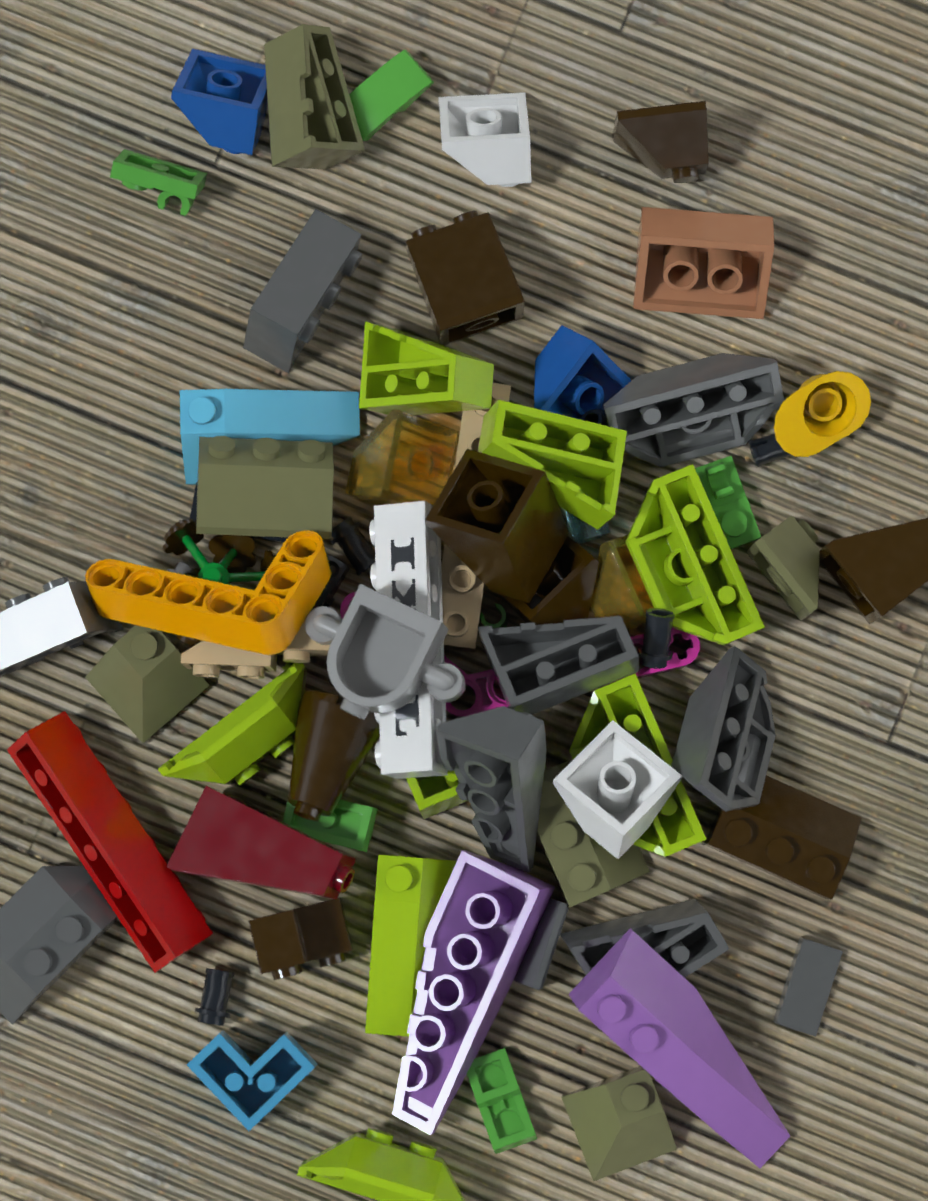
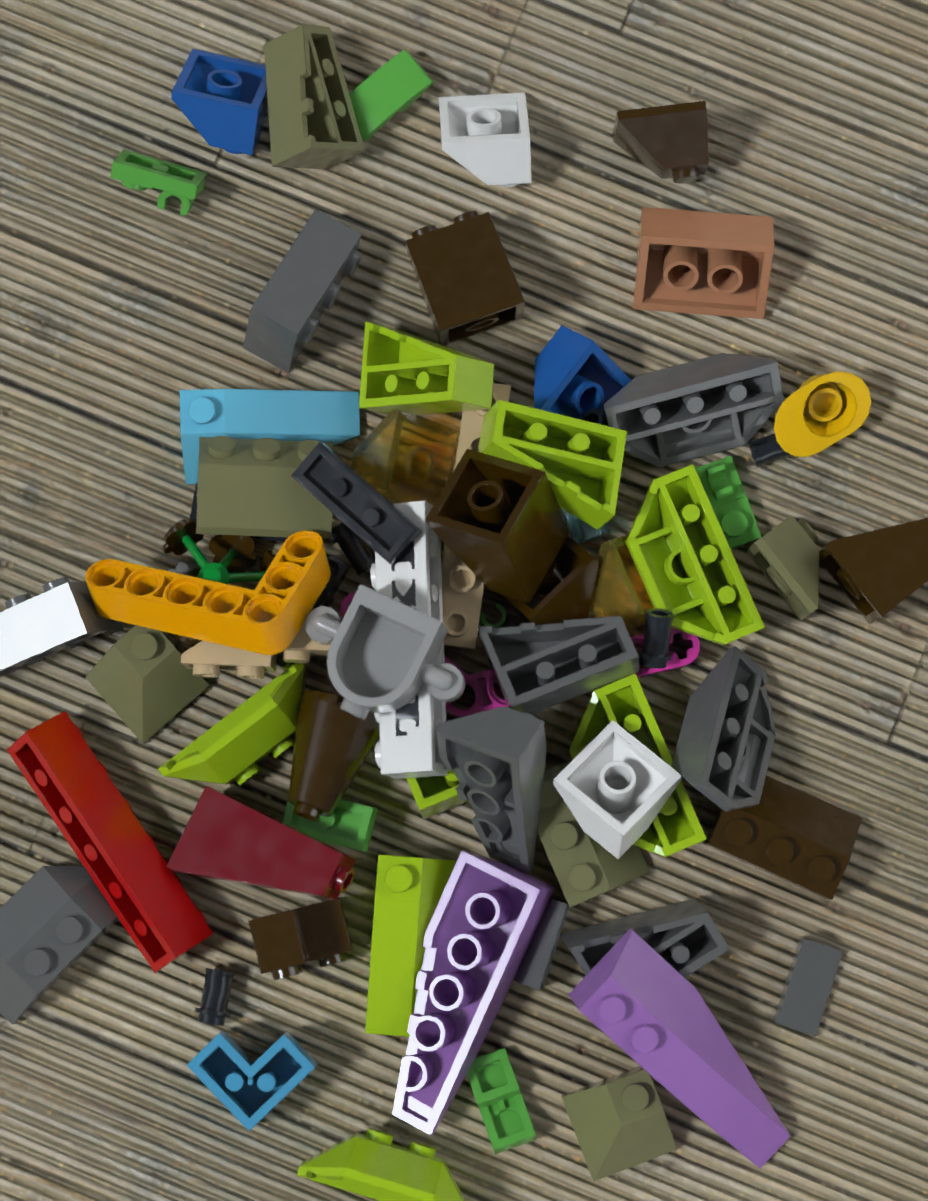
none -> black tile [291,442,422,565]

